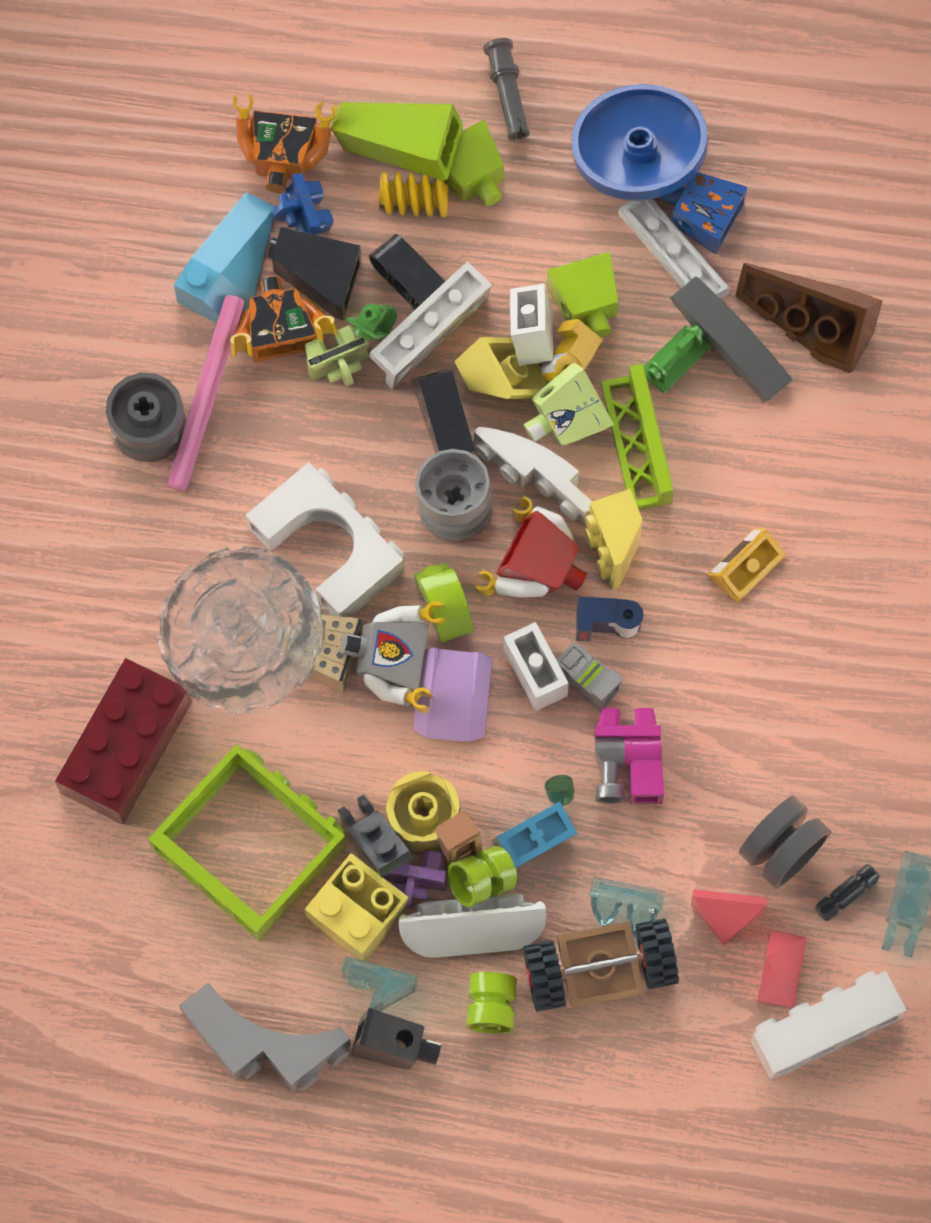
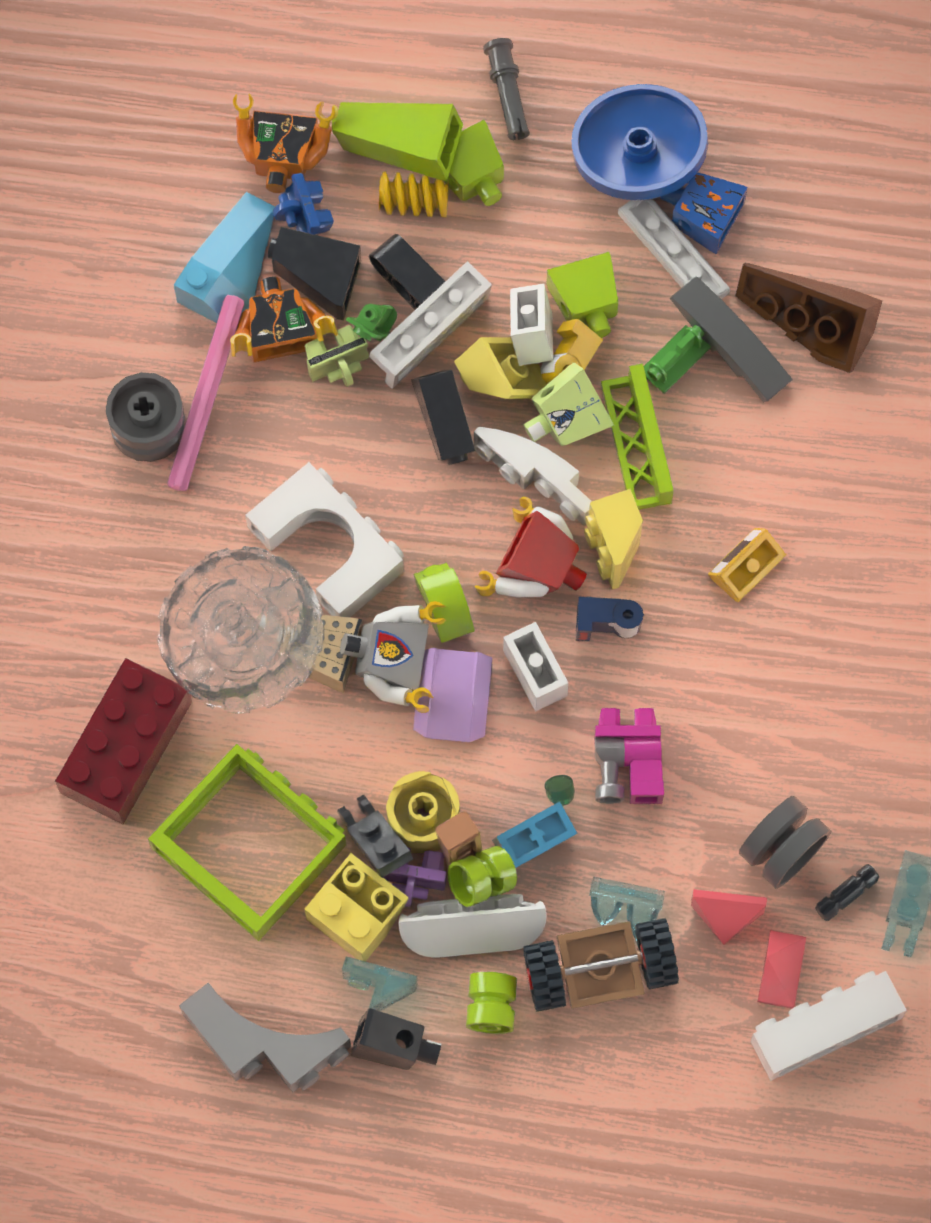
light grey wheel [415,449,493,542] -> none
light grey leg [556,643,623,712] -> none

